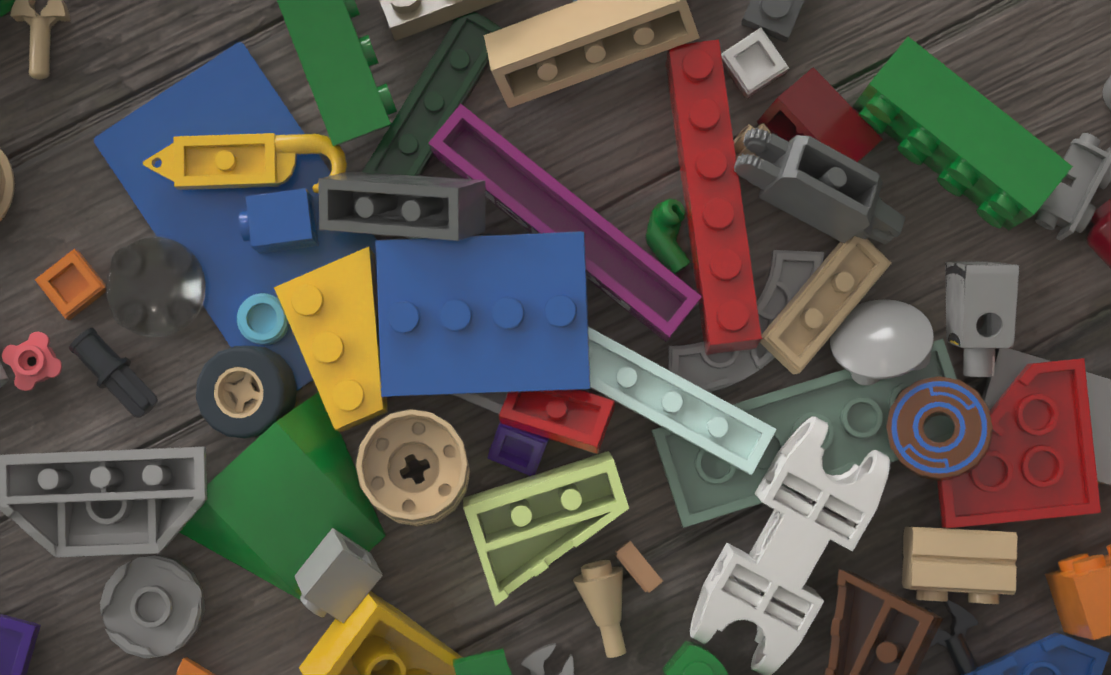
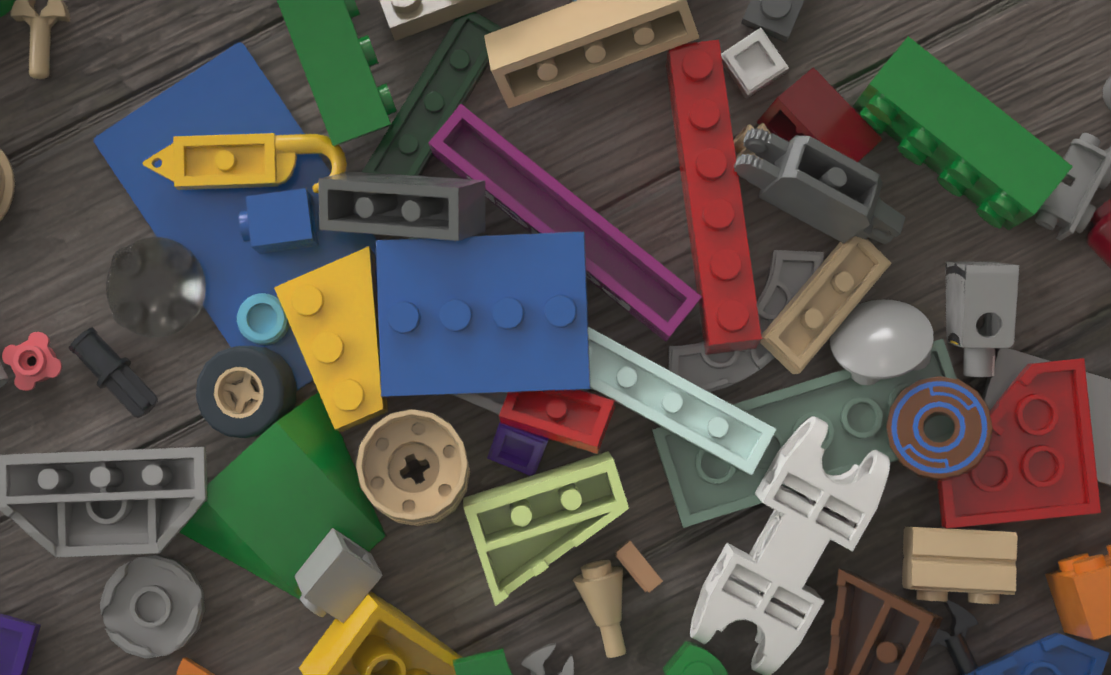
orange tile [35,249,109,320] -> none
green arm [645,199,691,275] -> none

